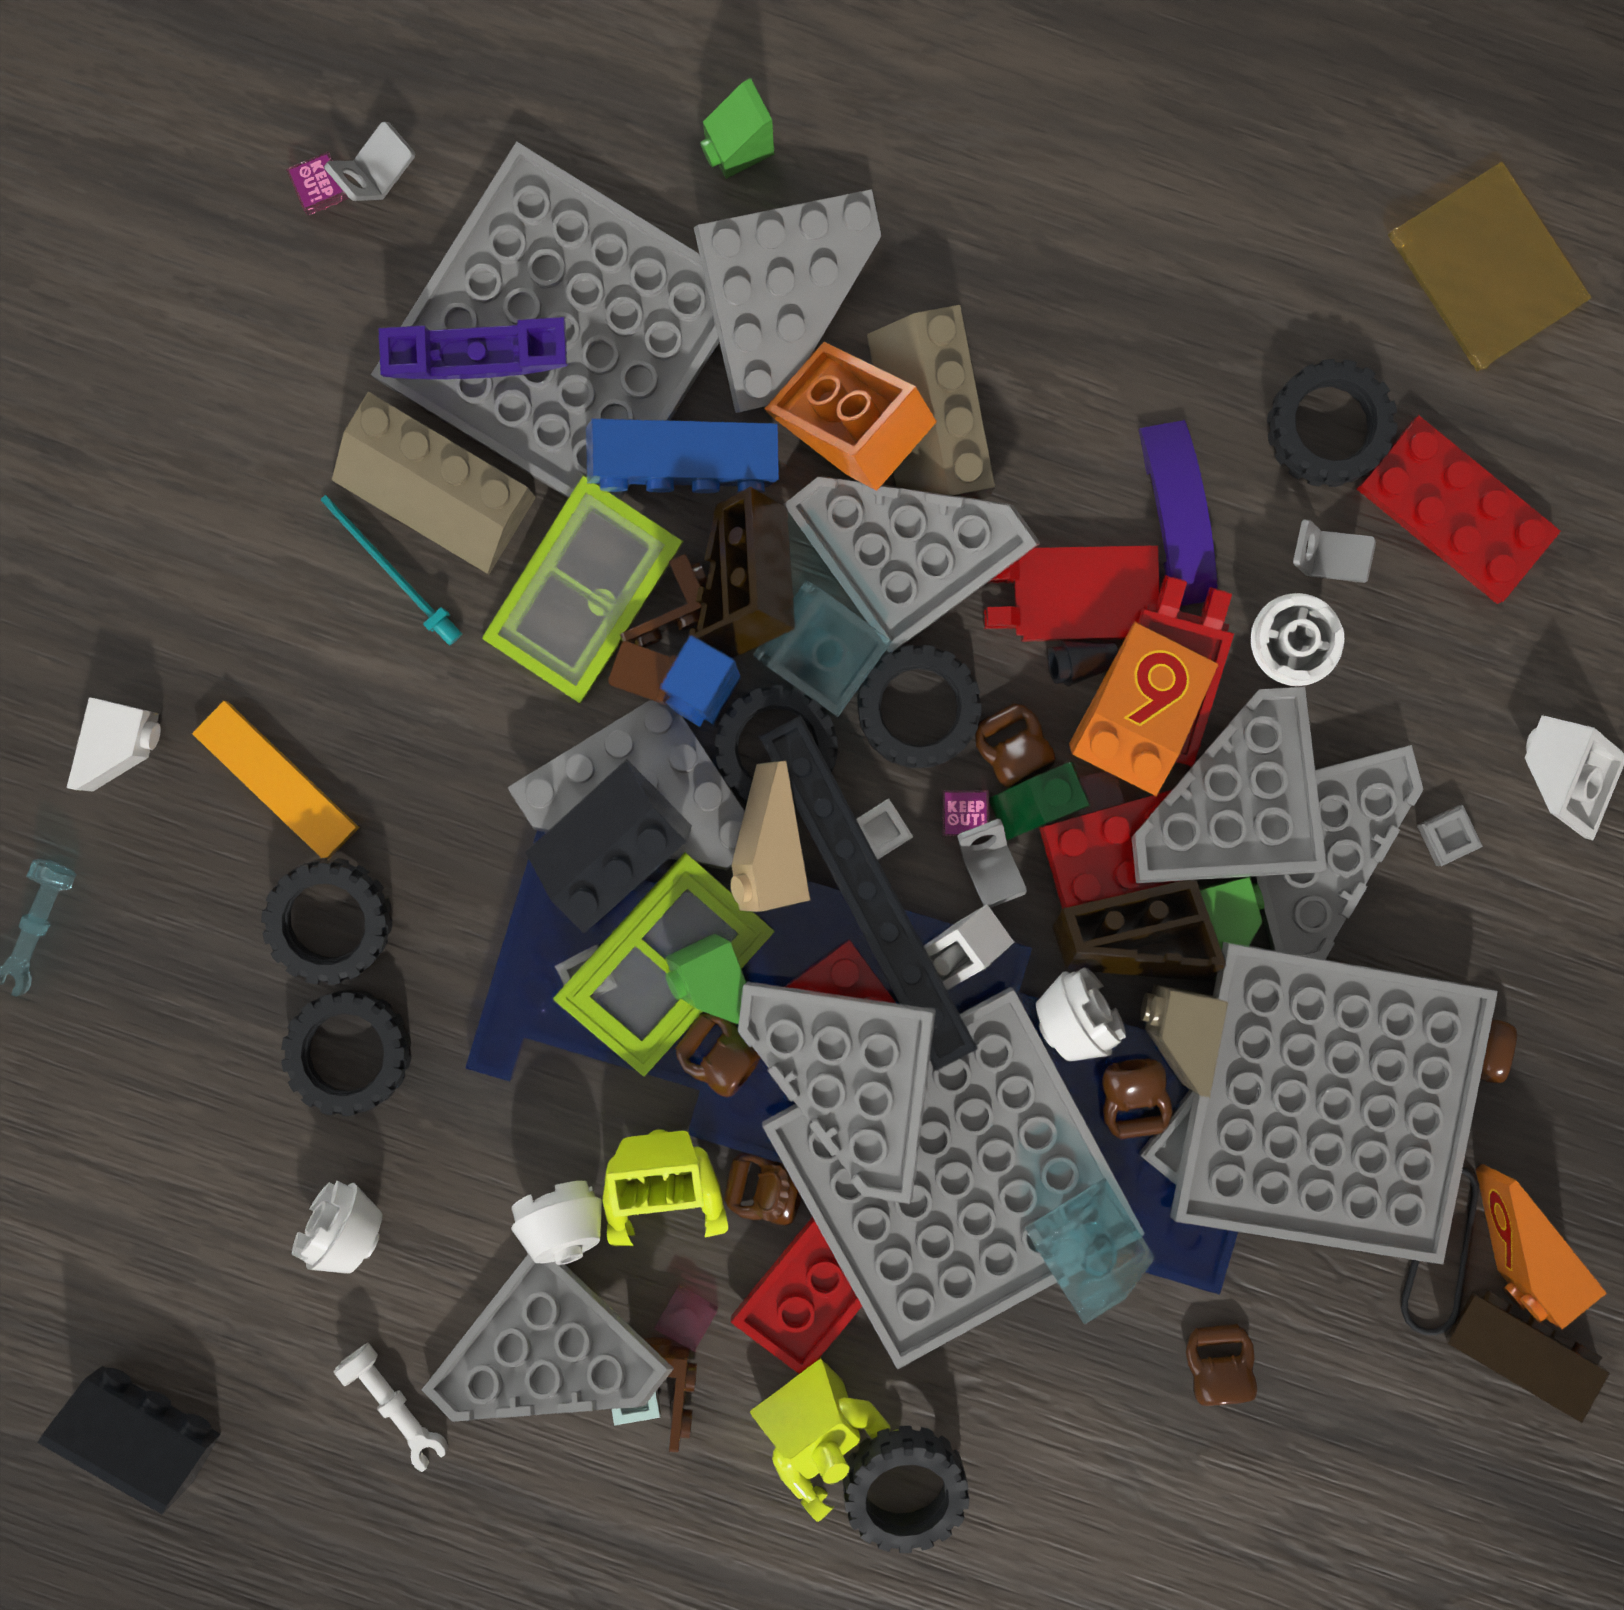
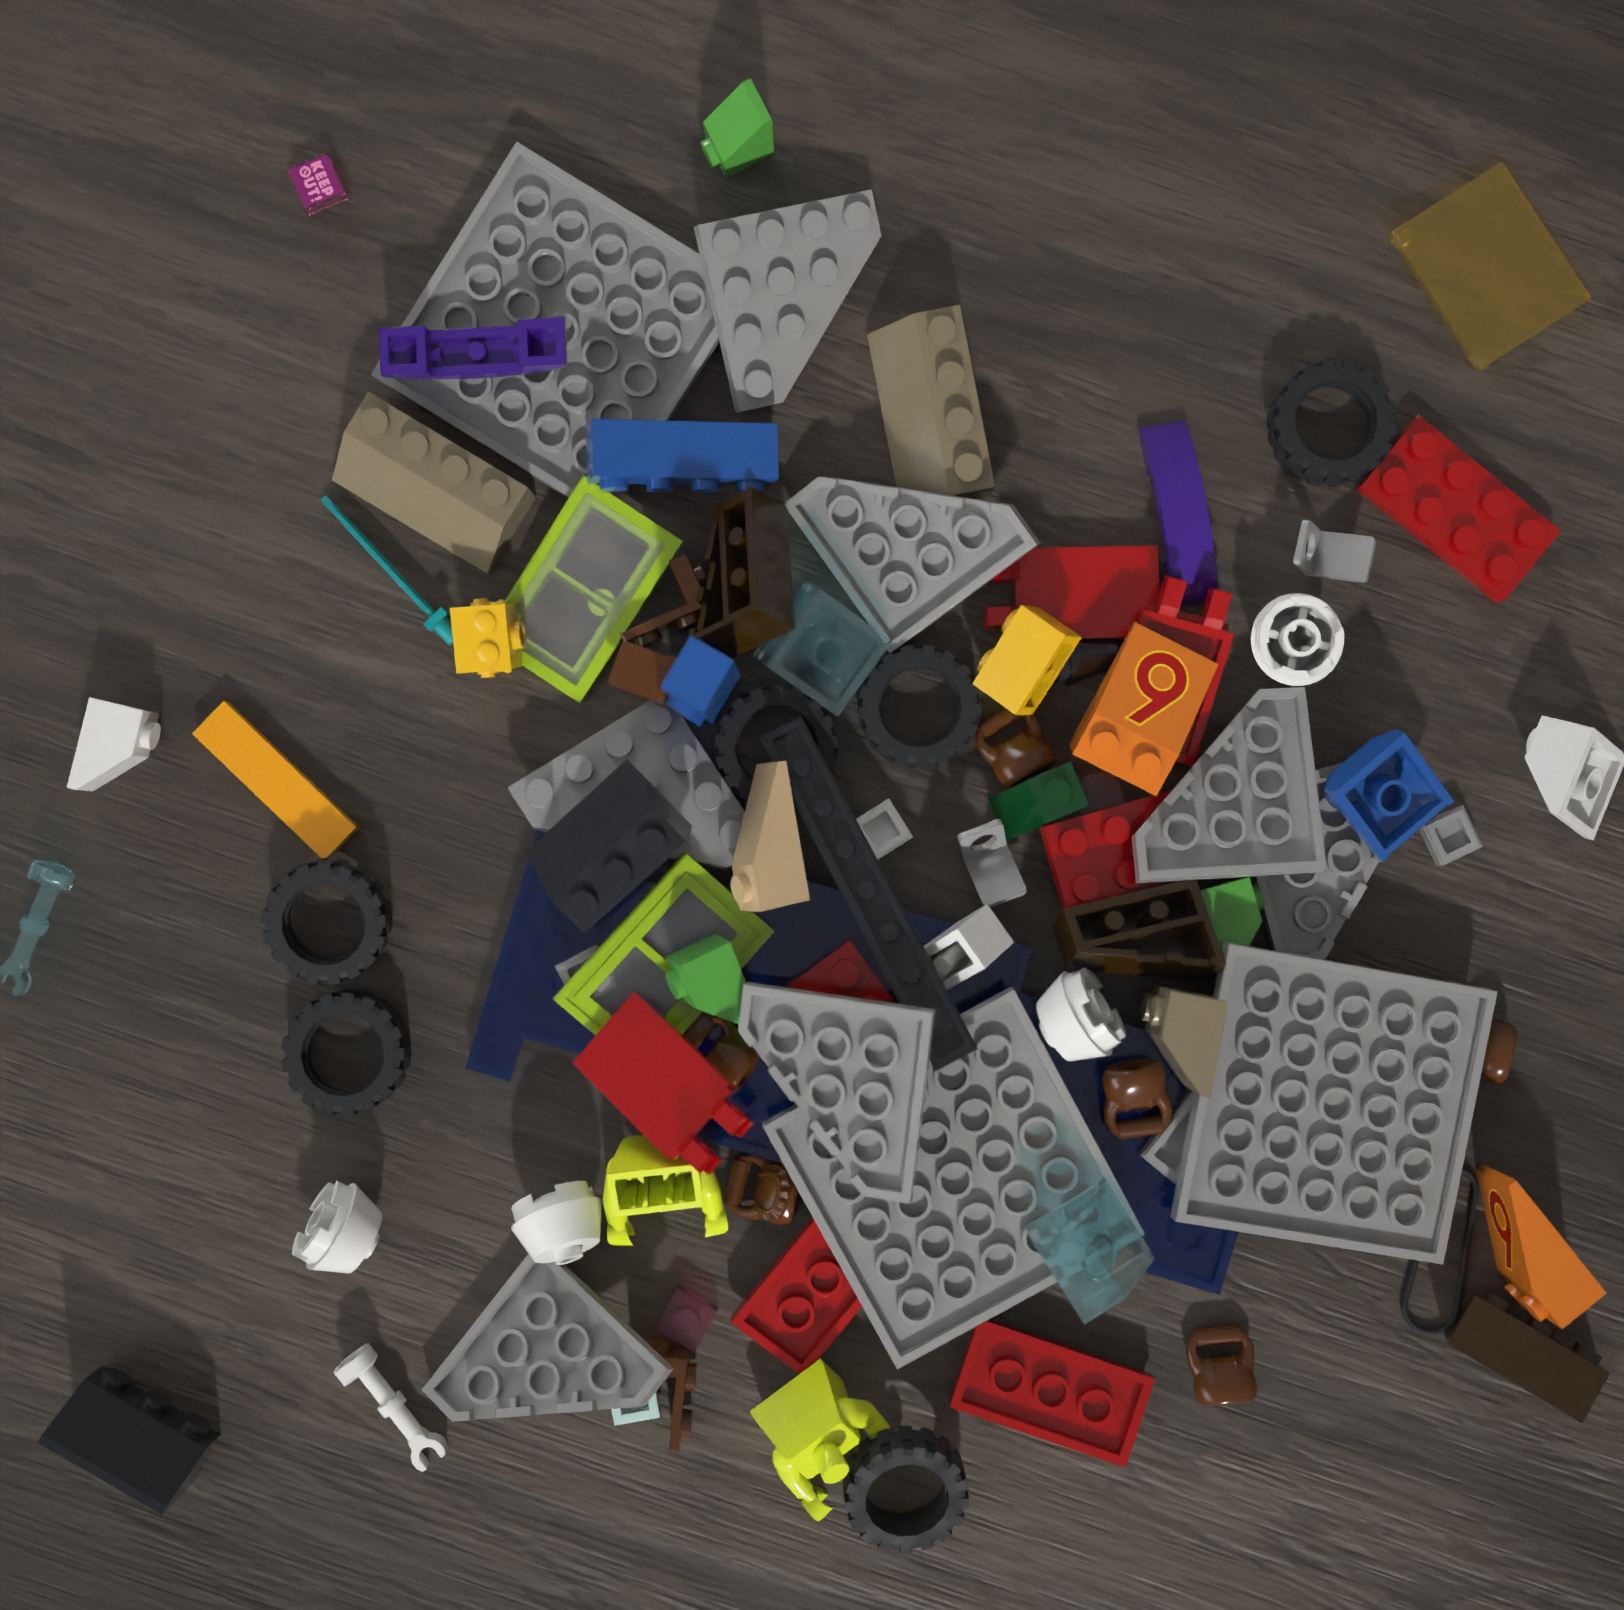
light grey bracket [324,122,415,201] -> none
orange slope [765,342,937,491] -> none
tile [942,790,989,836] -> none
none -> yellow head [450,598,526,678]
none -> red tile [573,992,754,1175]
none -> red plate [948,1319,1155,1468]
none -> yellow brick [972,605,1082,715]
none -> blue slope [1324,729,1454,862]

